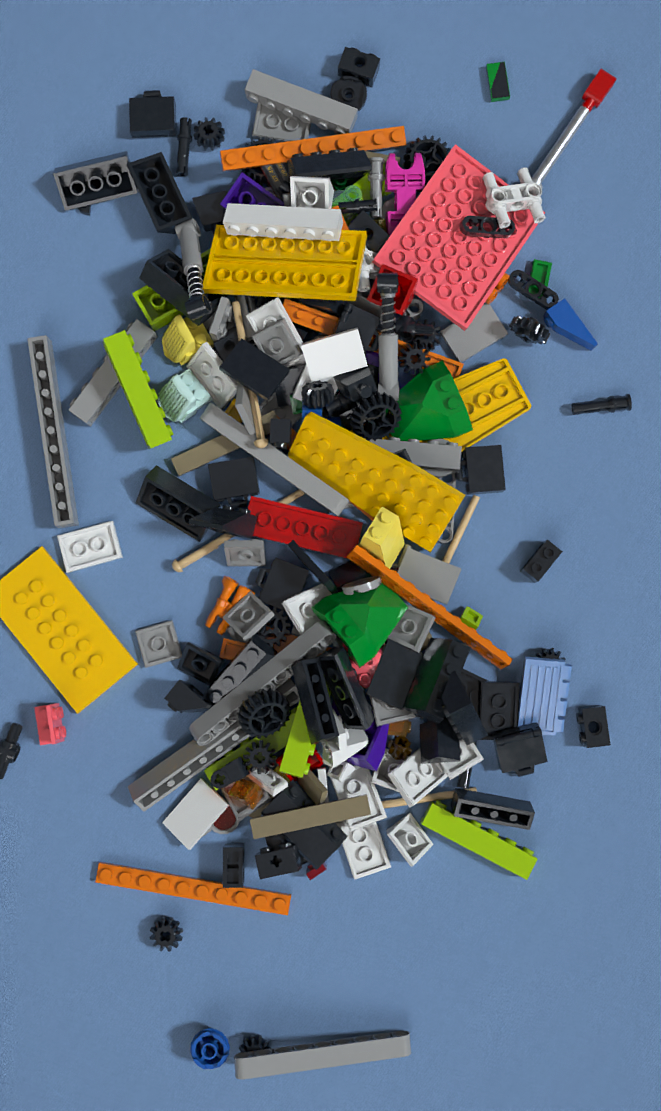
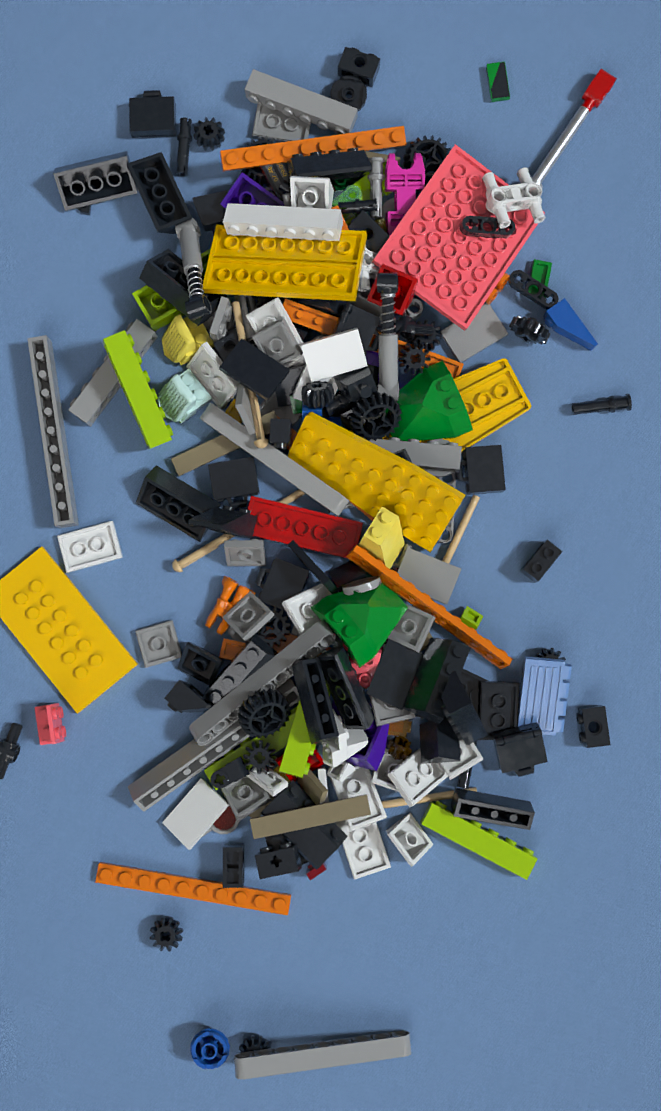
clear orange slope [228,779,263,810] -> none

